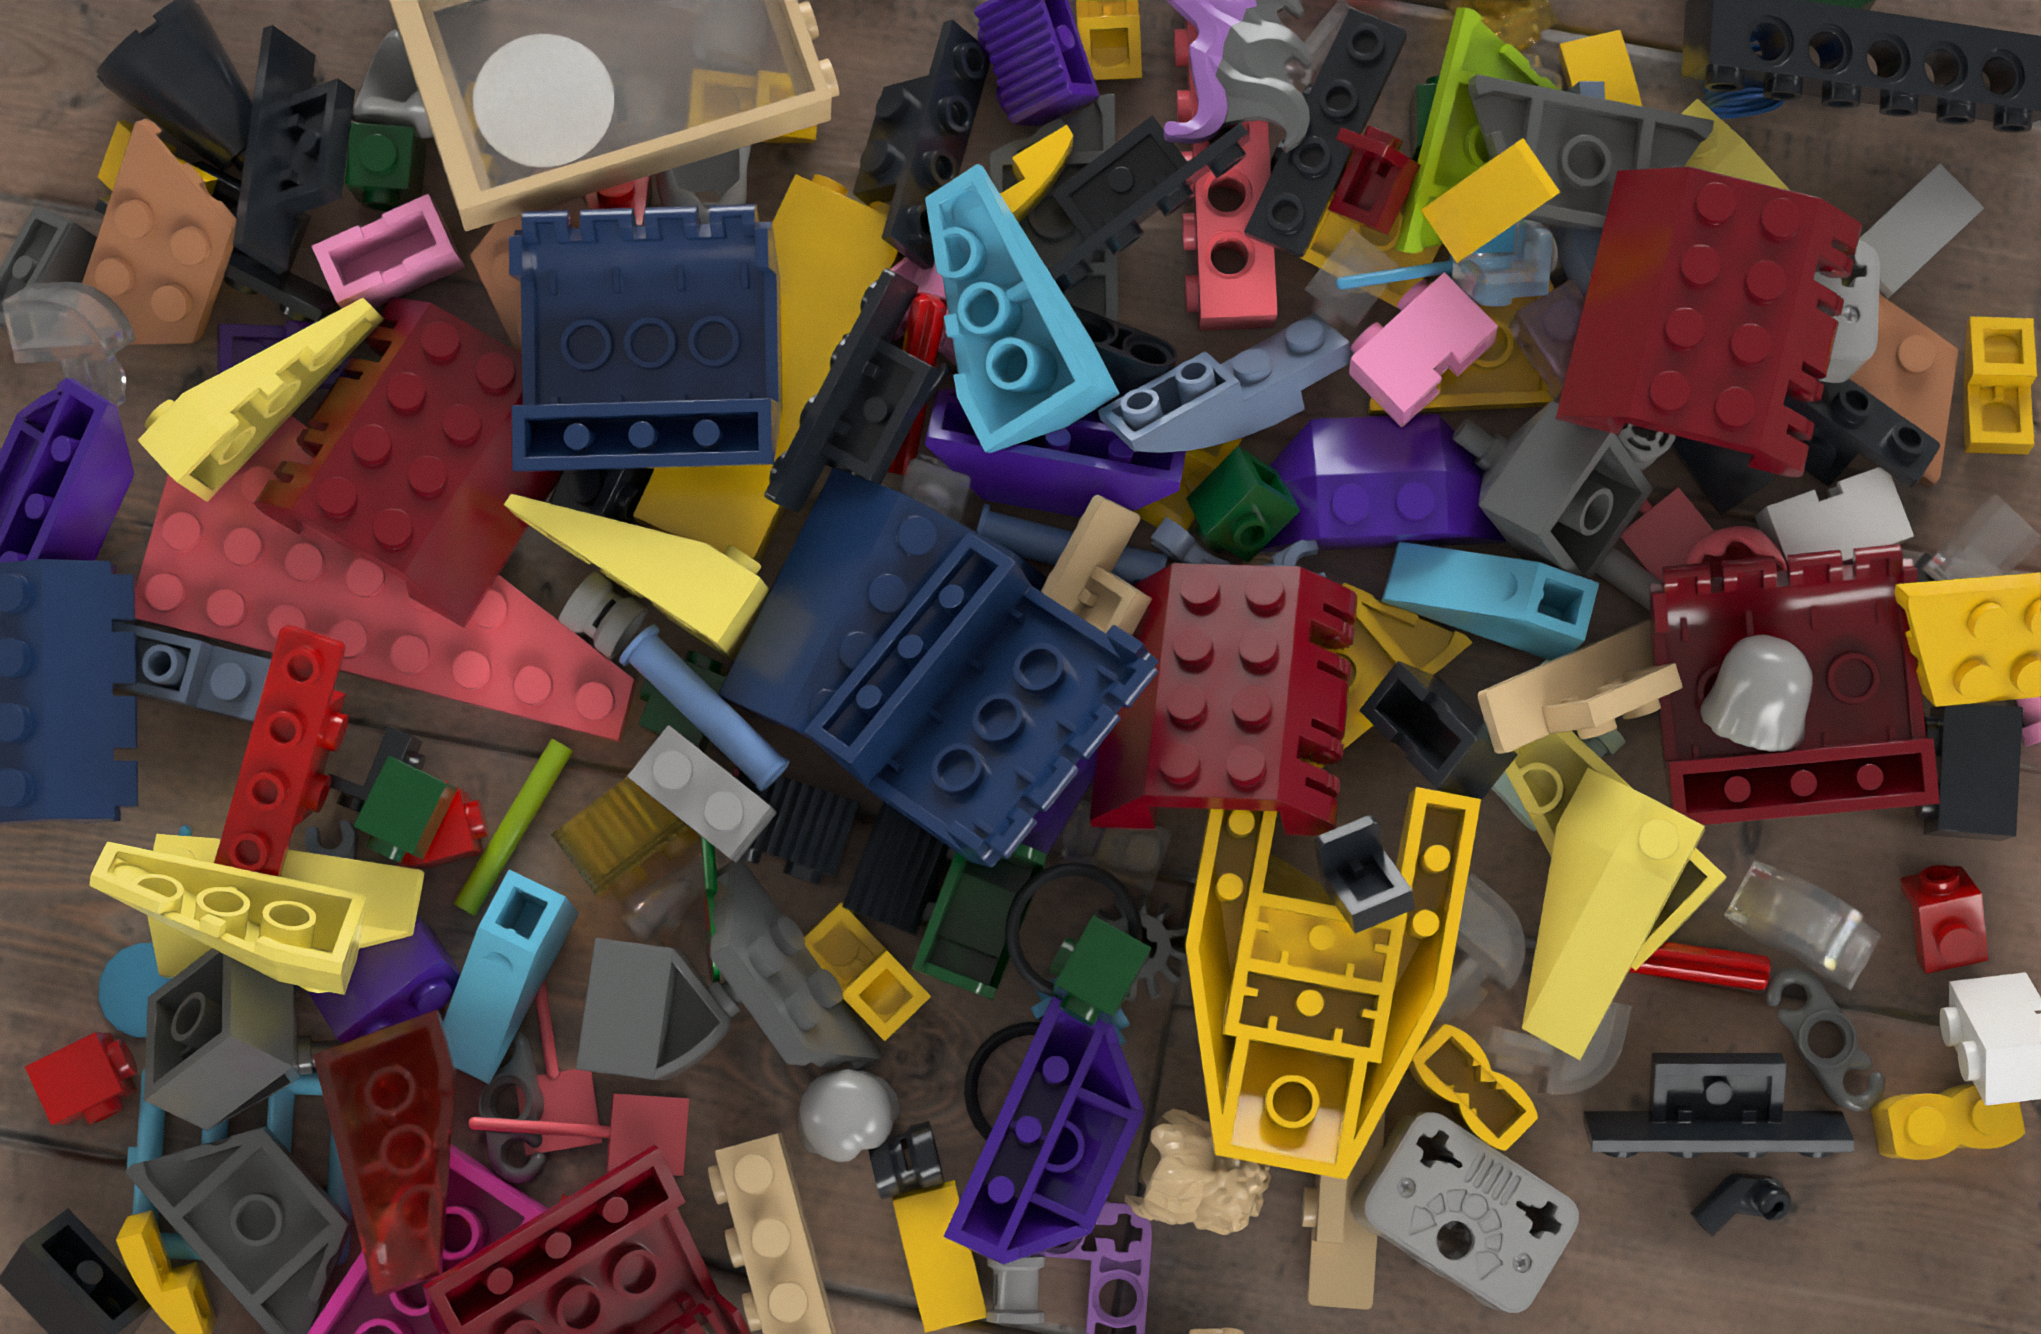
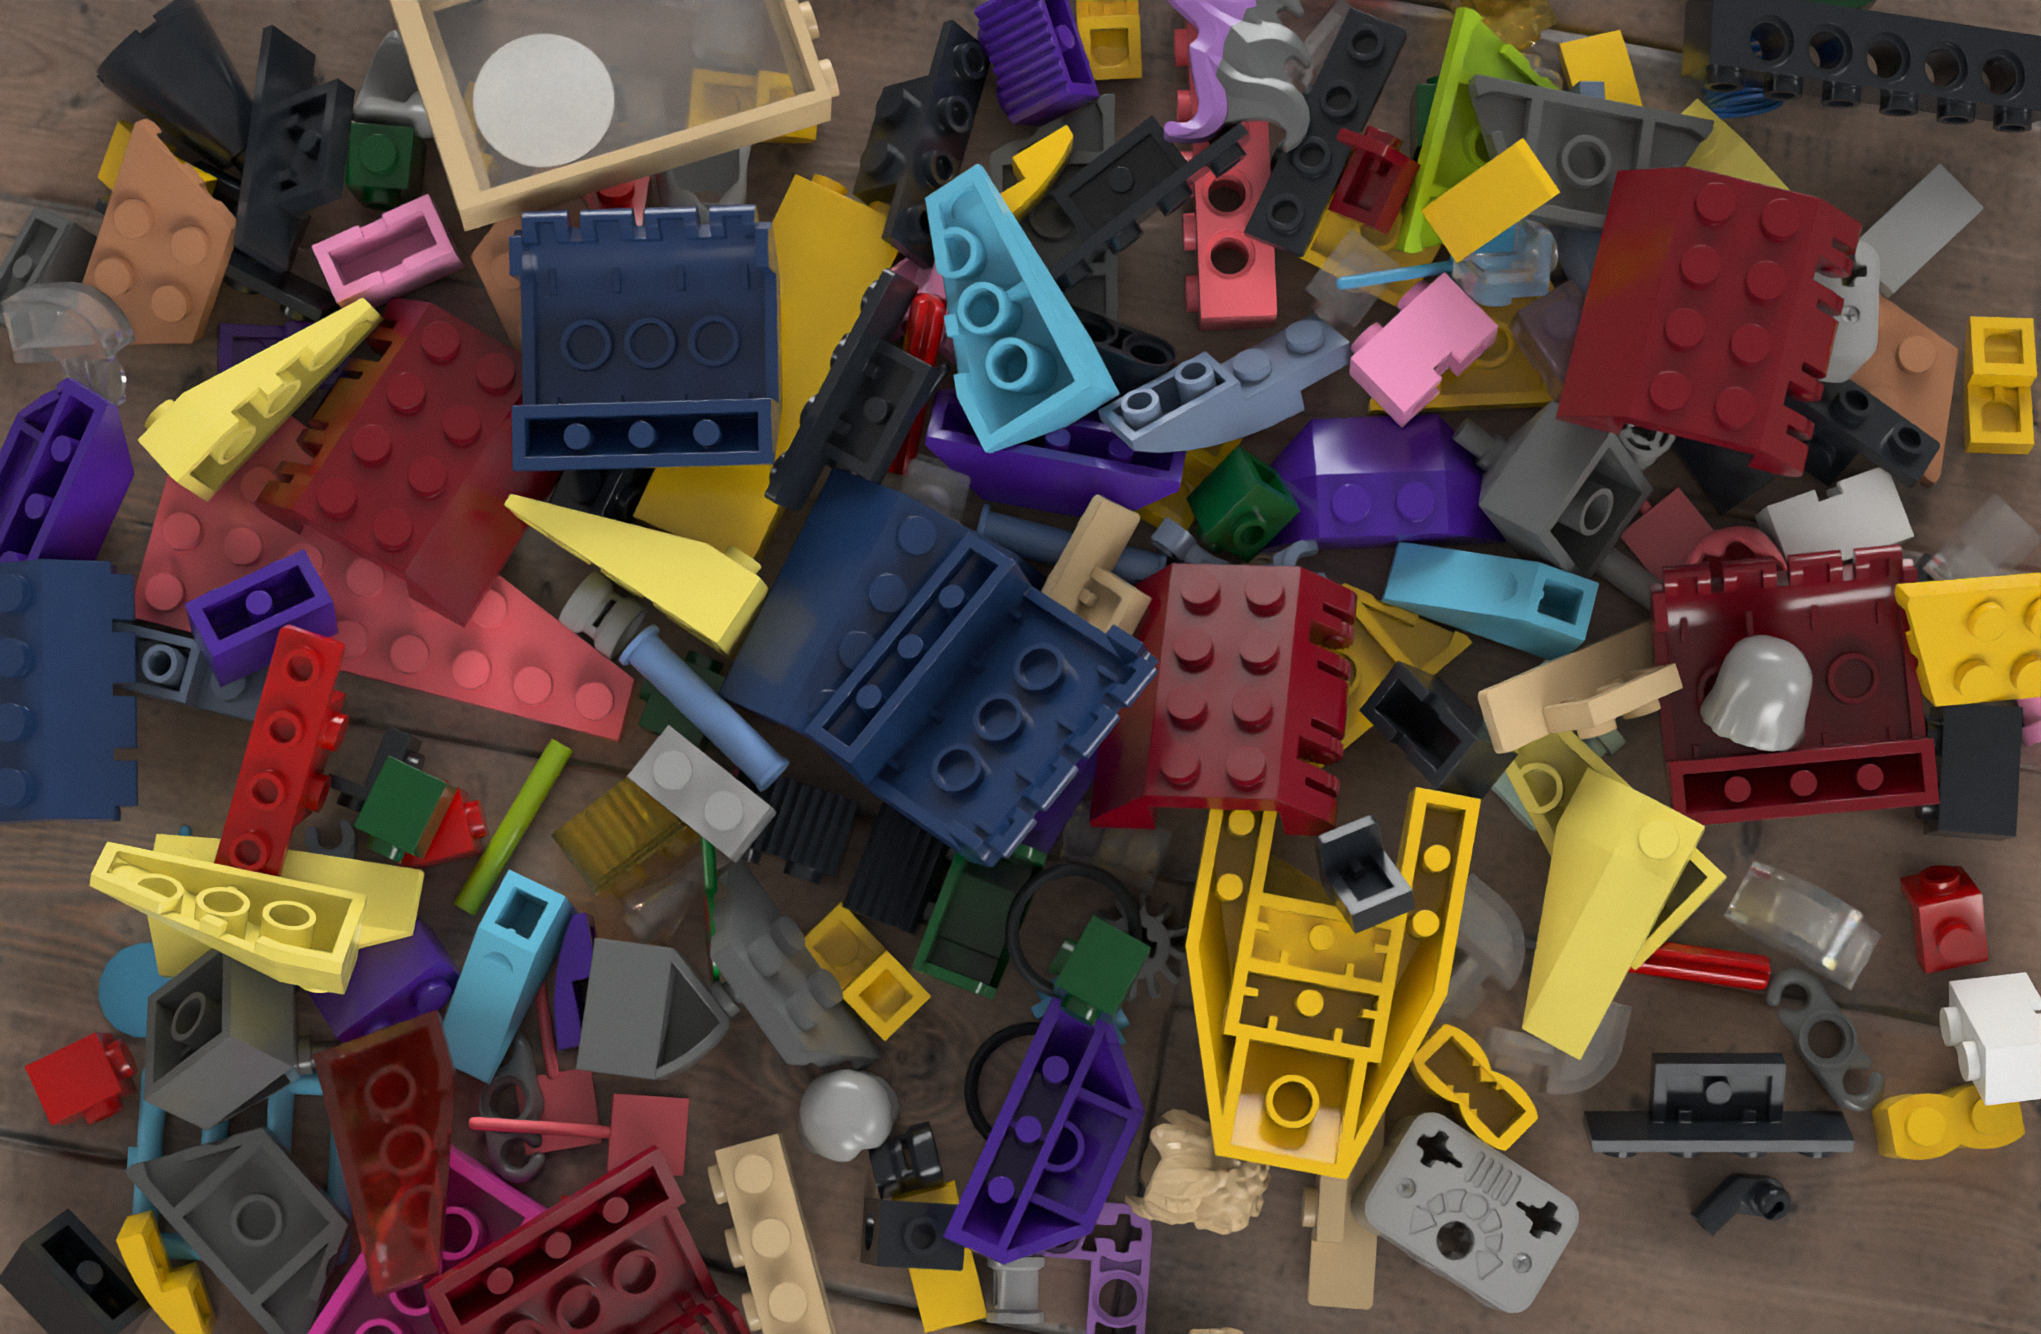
none -> dark purple brick [185,549,338,688]
none -> dark purple slope [554,912,597,1051]
none -> black bracket [860,1198,964,1271]

